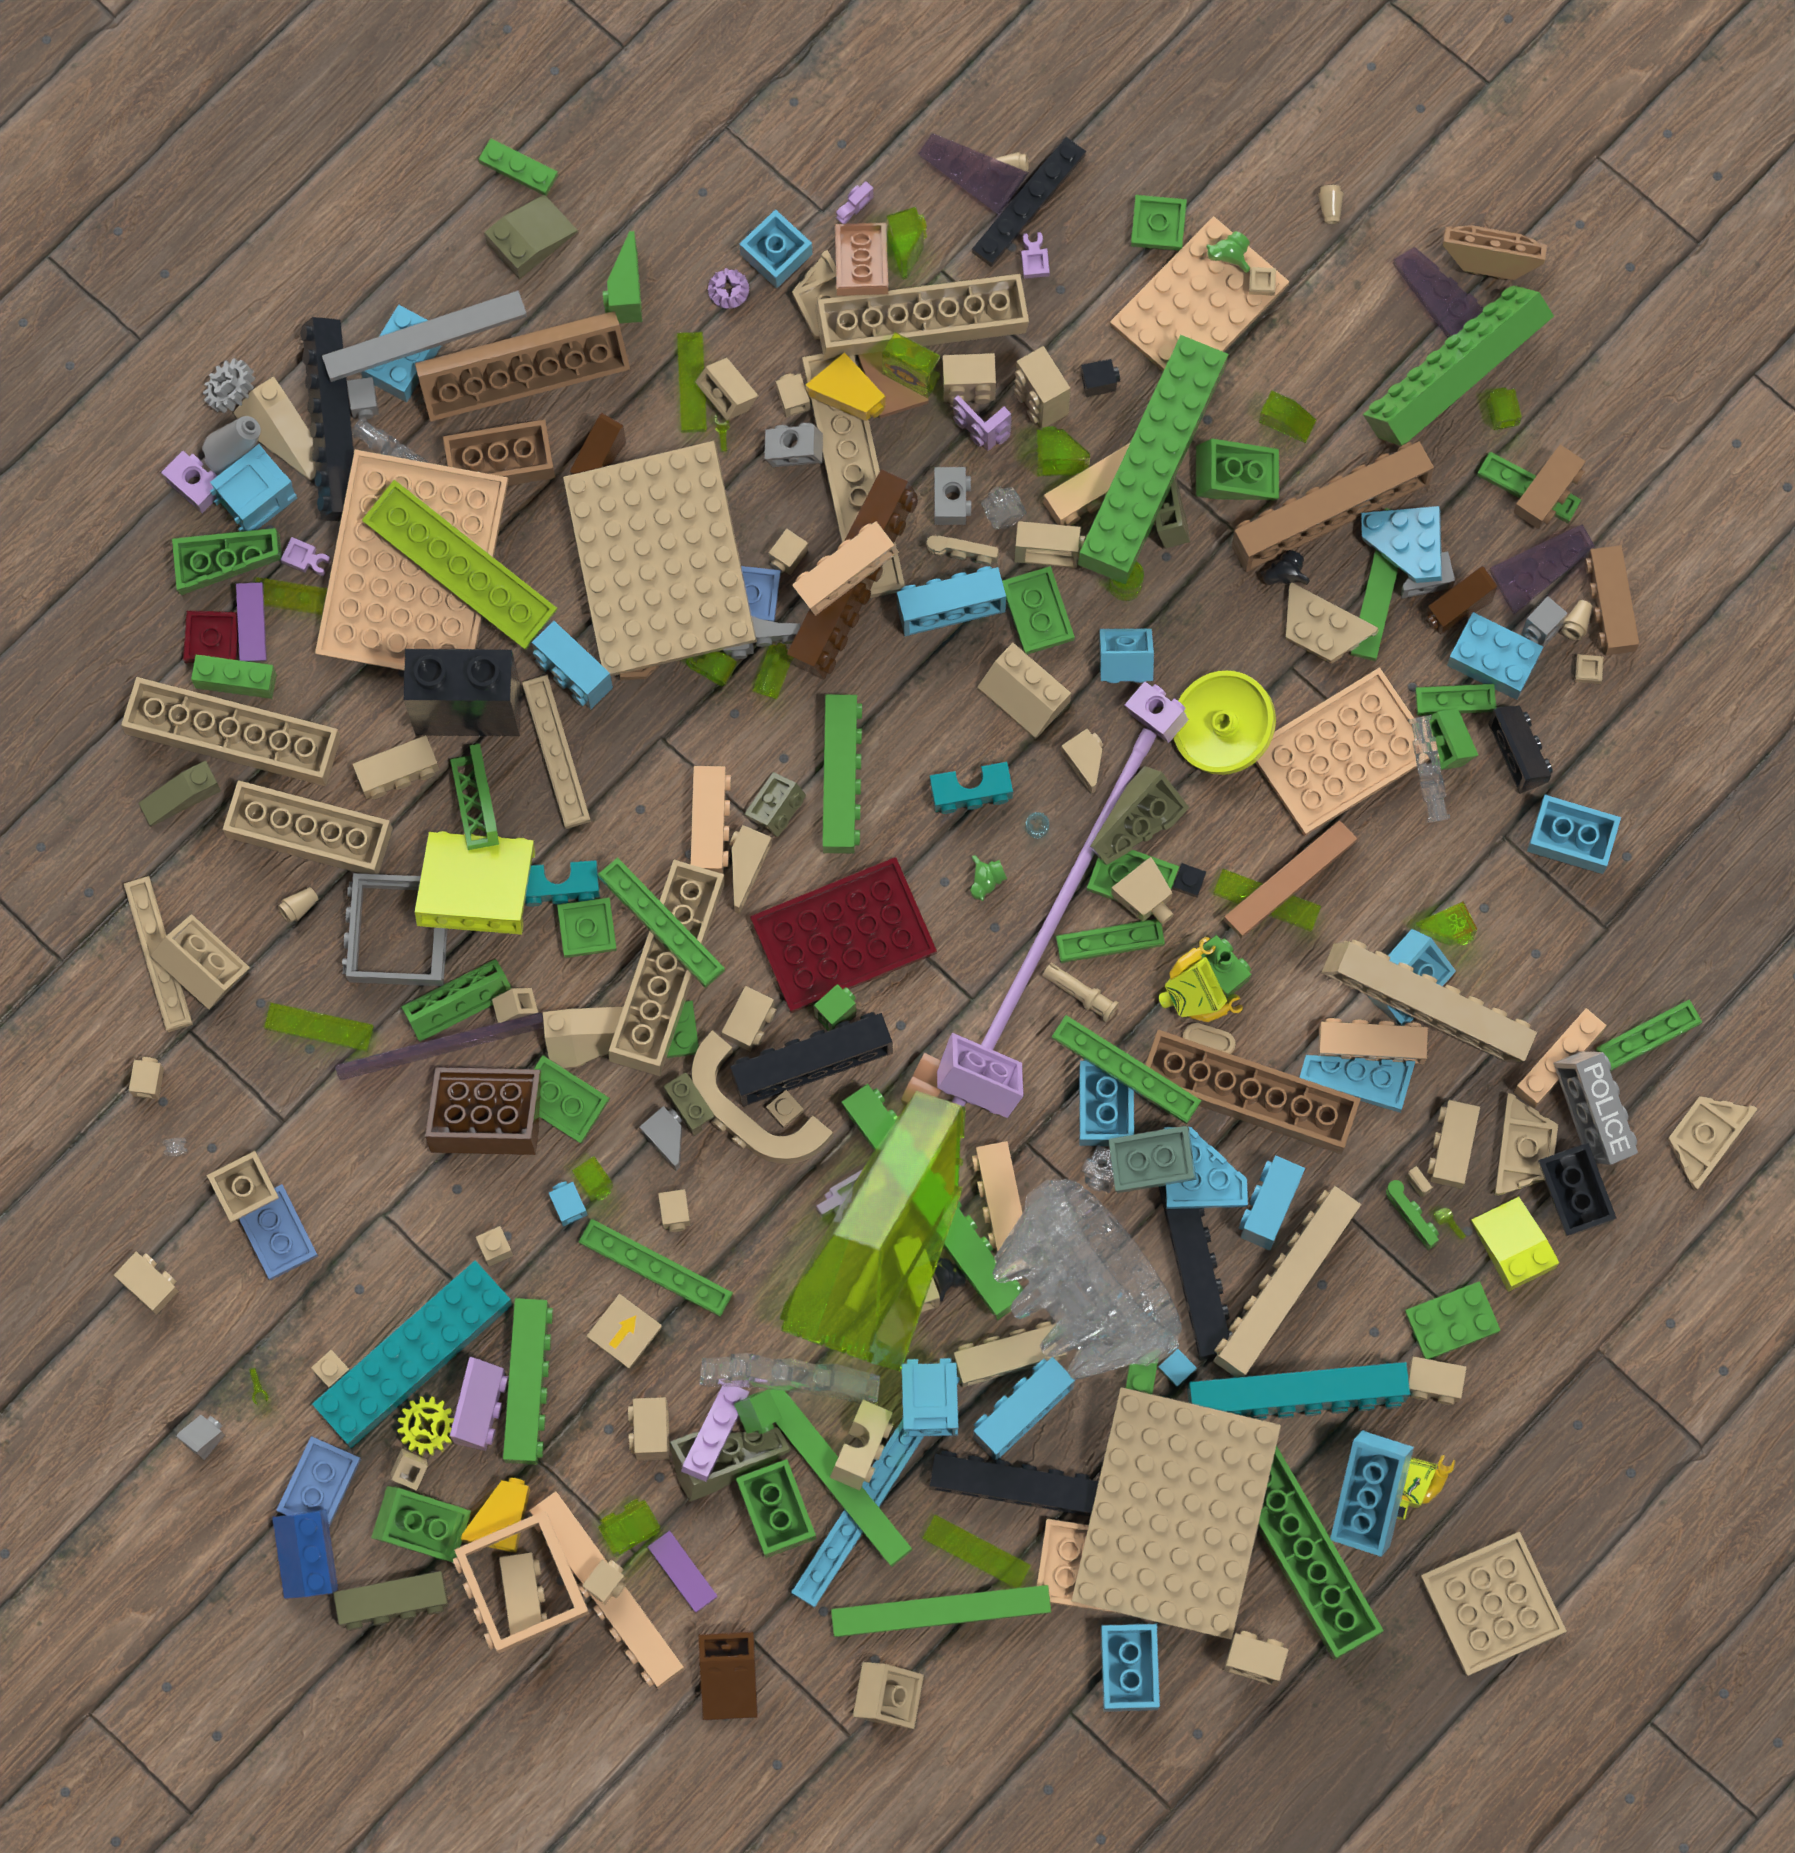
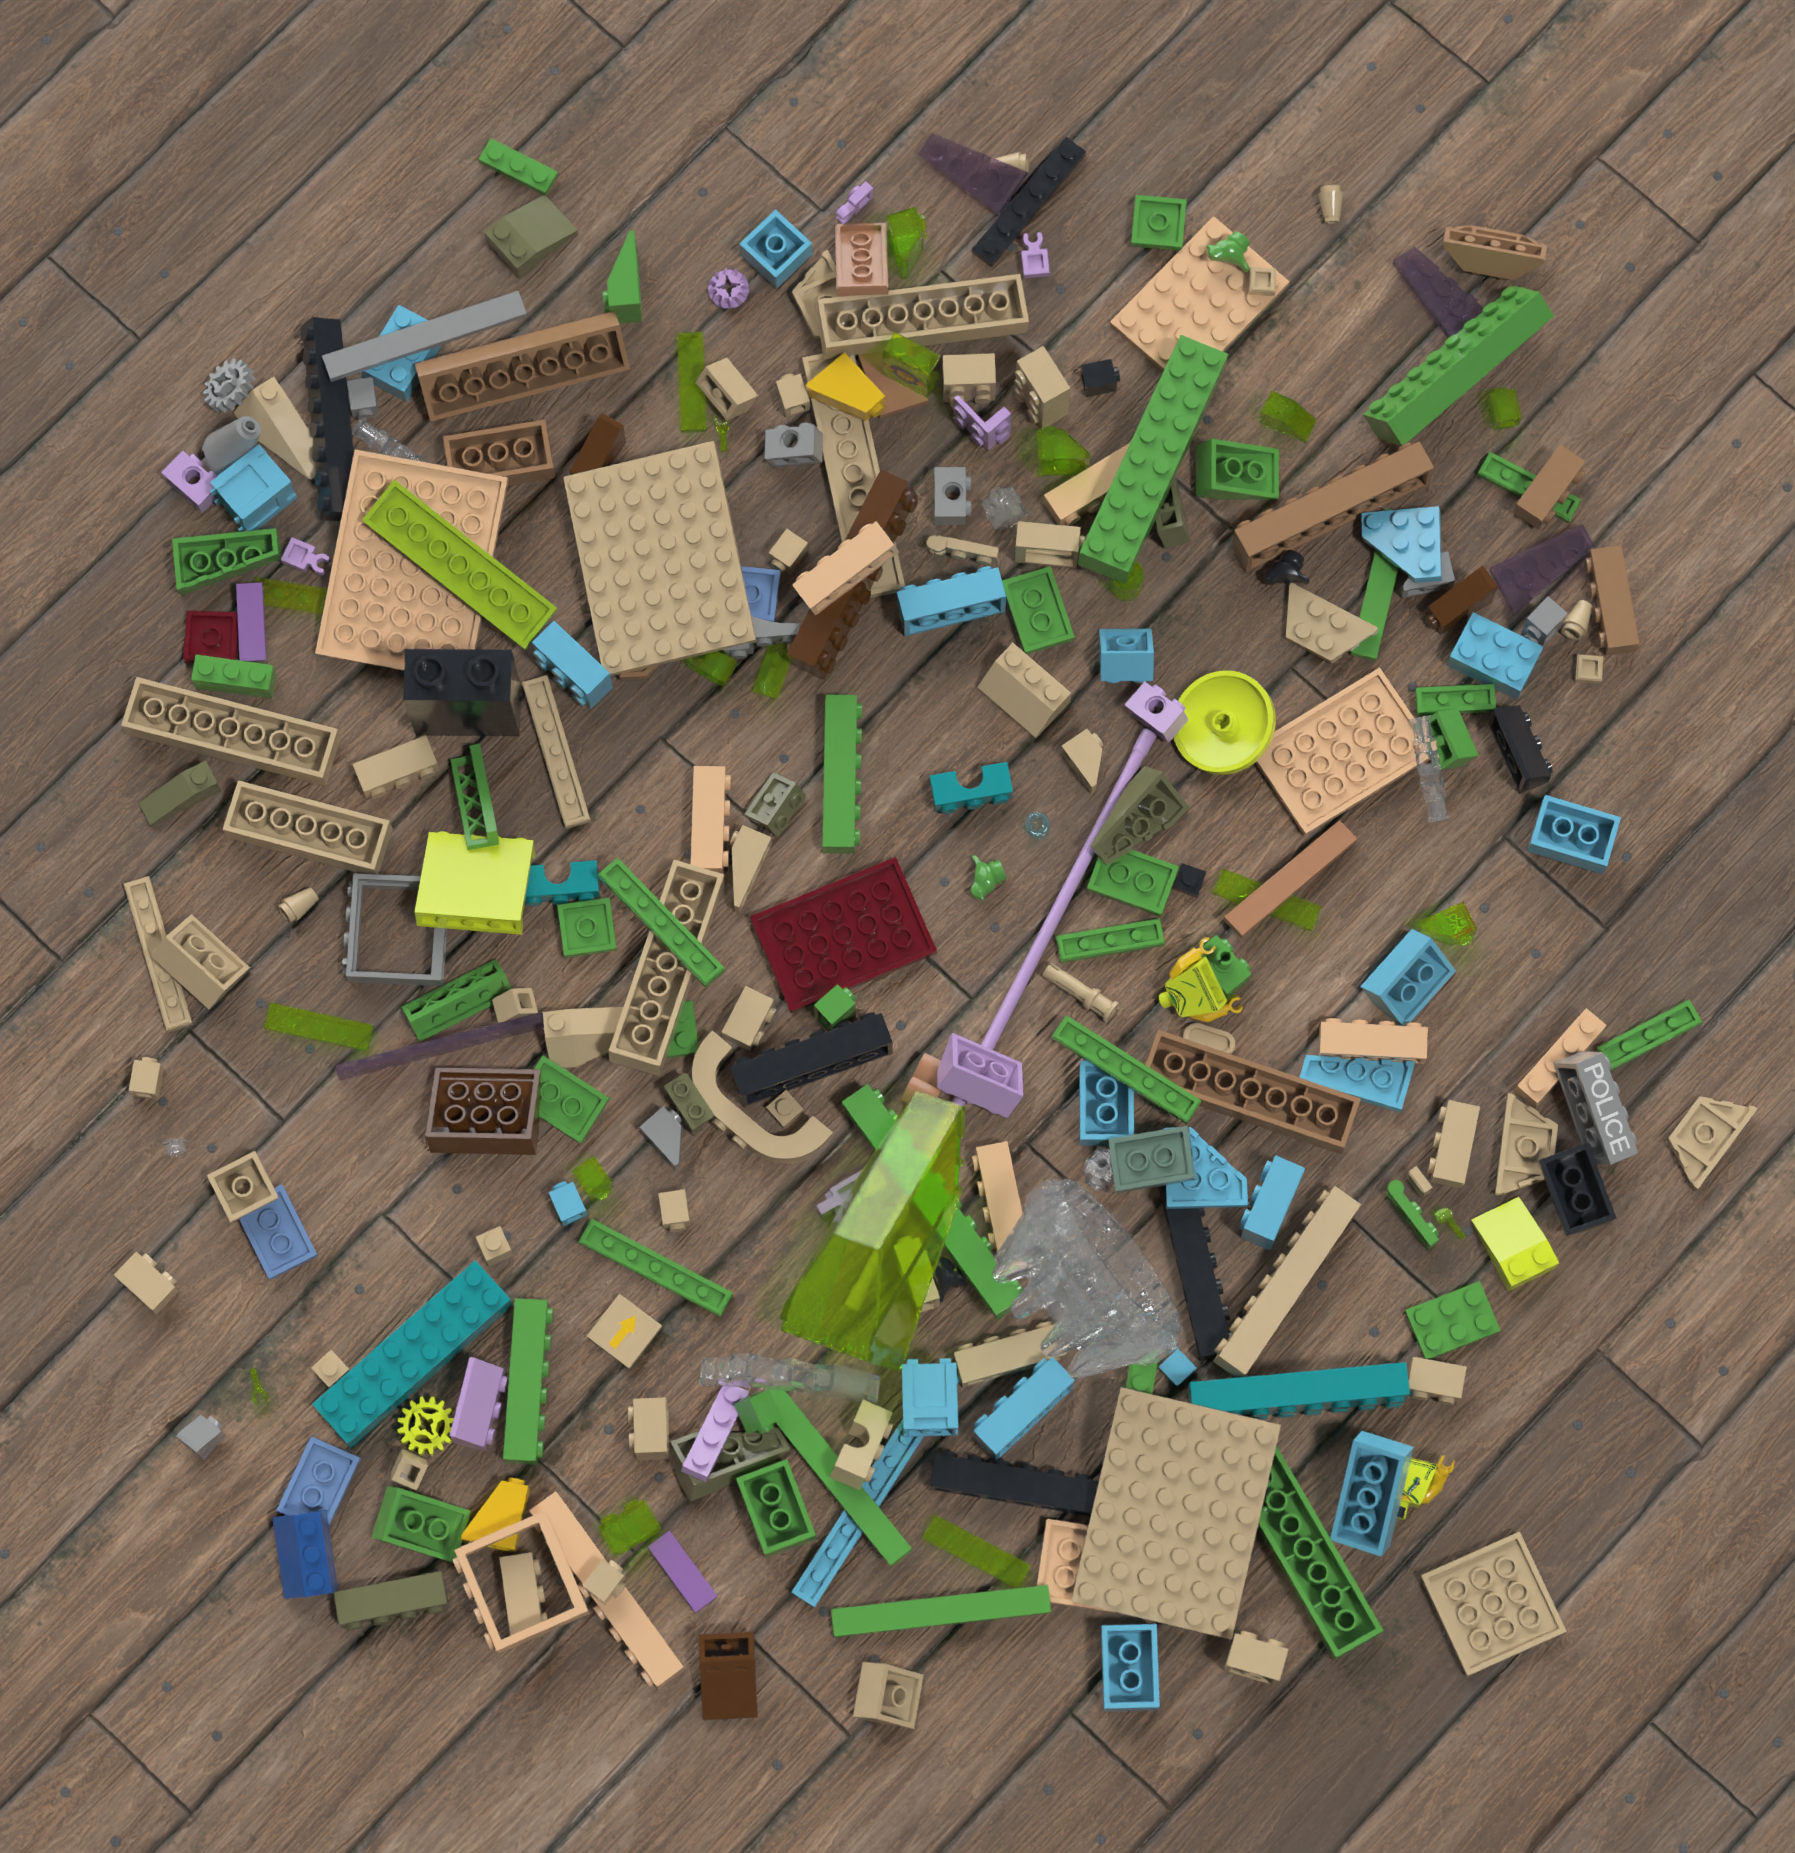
tan torso [1111,857,1174,925] -> none
tan brick [1321,940,1537,1062] -> none

